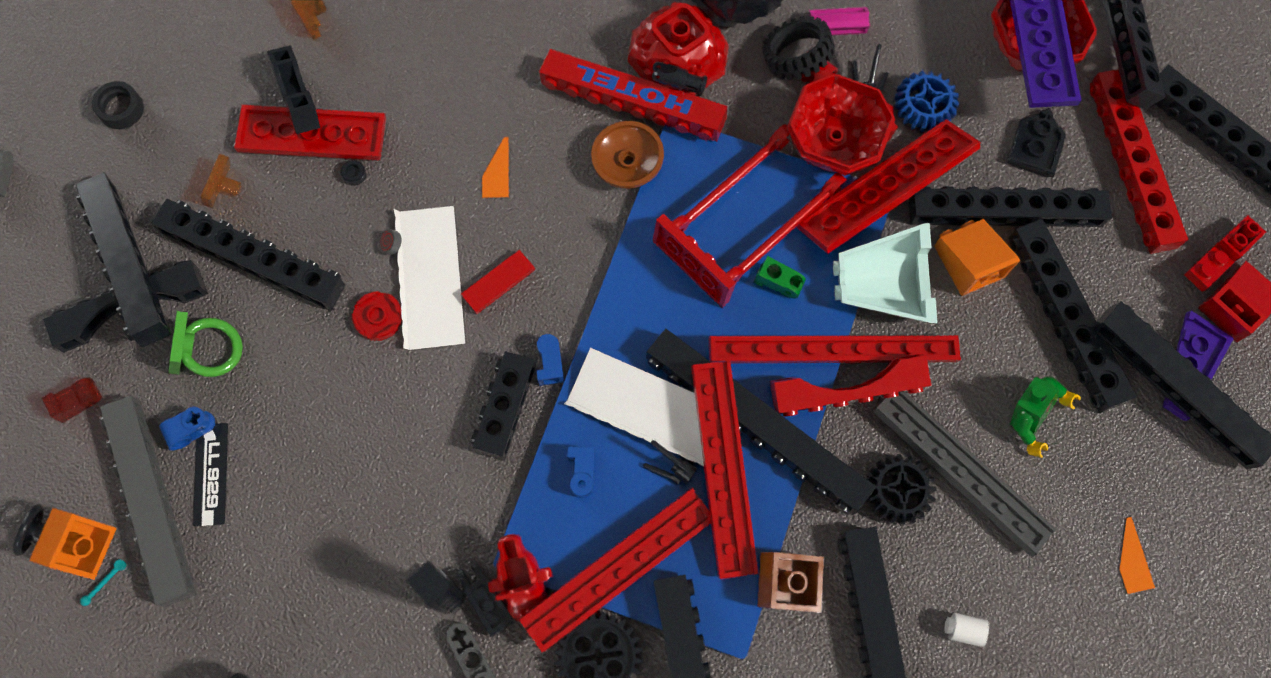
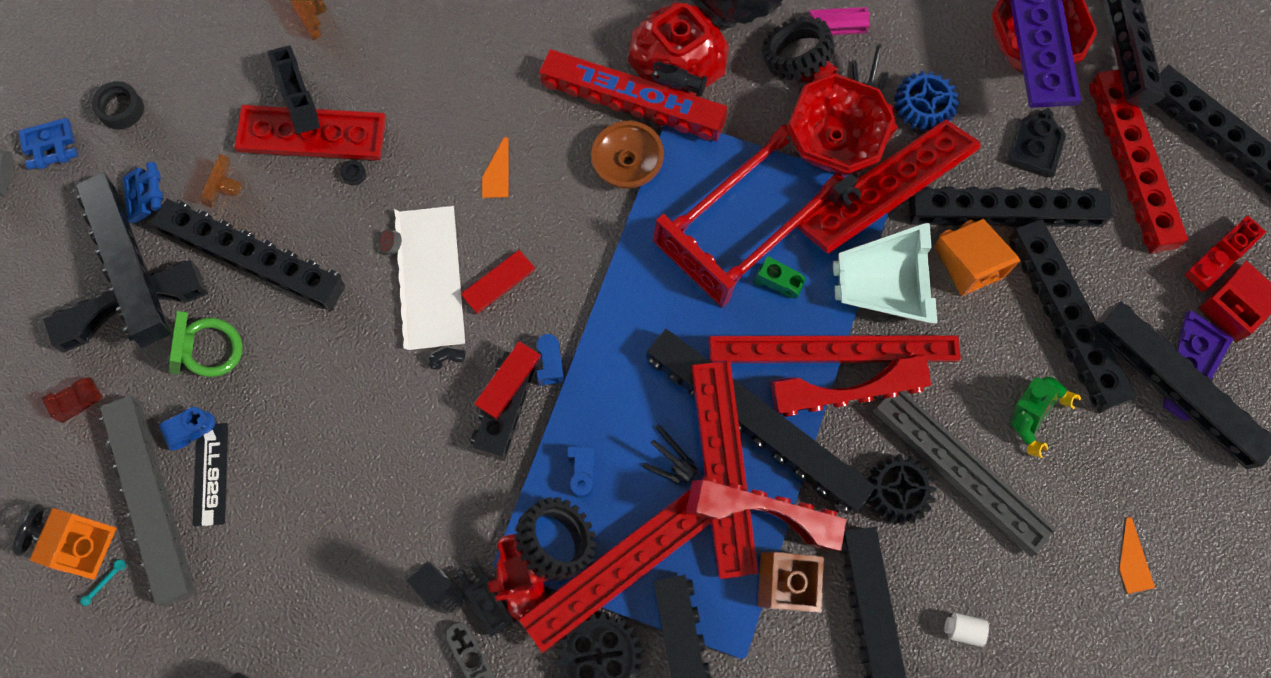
red tile [352,291,403,341] -> none
white sticker [564,348,704,466] -> none
none -> blue plate [19,118,78,170]
none -> blue plate [123,162,163,223]
none -> black arm [428,346,466,369]
none -> red tile [474,341,541,420]
none -> black tyre [514,497,596,581]
none -> arch [686,476,846,551]
none -> black tile [828,173,861,208]

